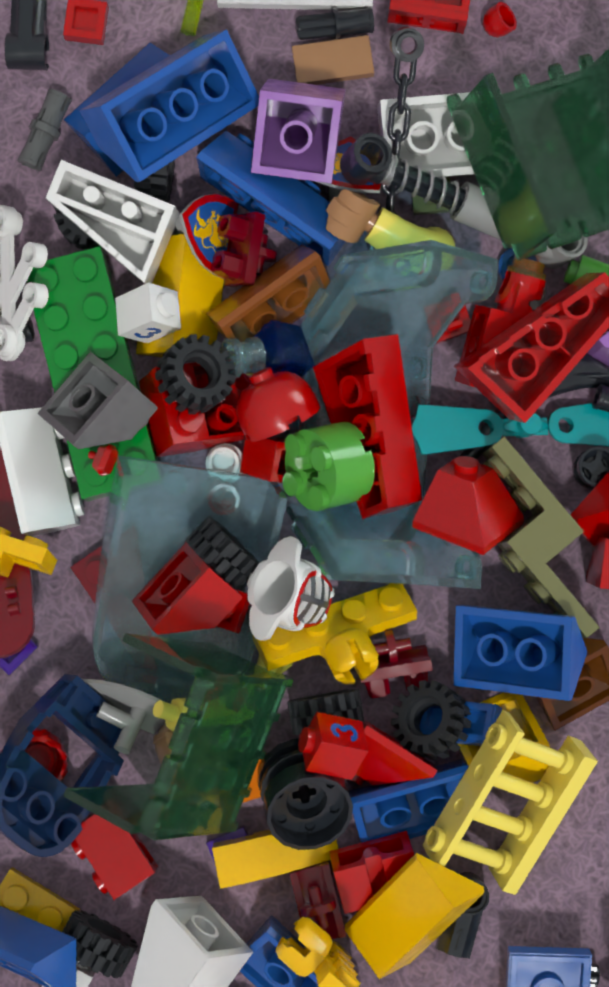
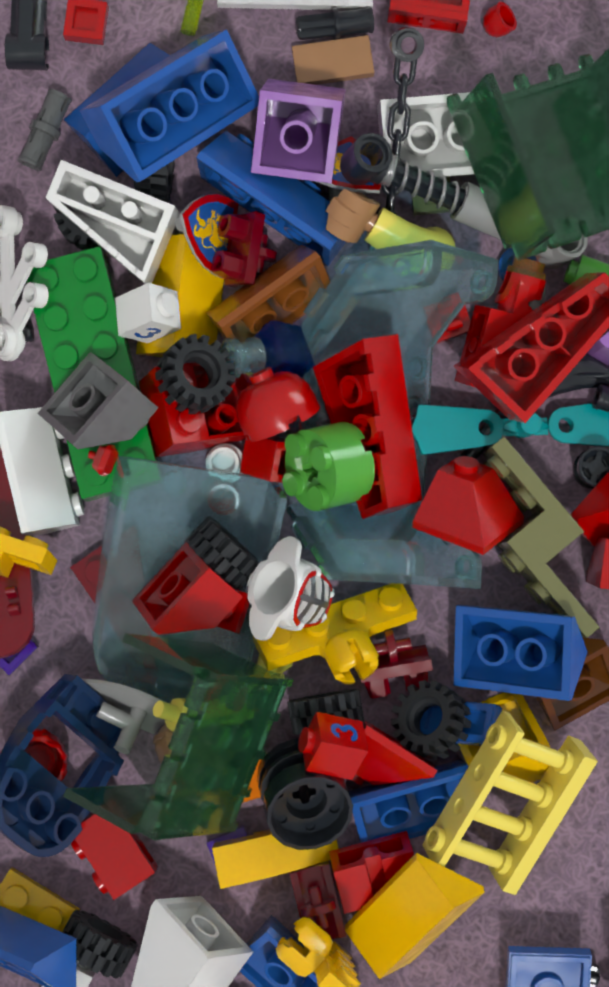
black piece [435,872,489,959] -> none

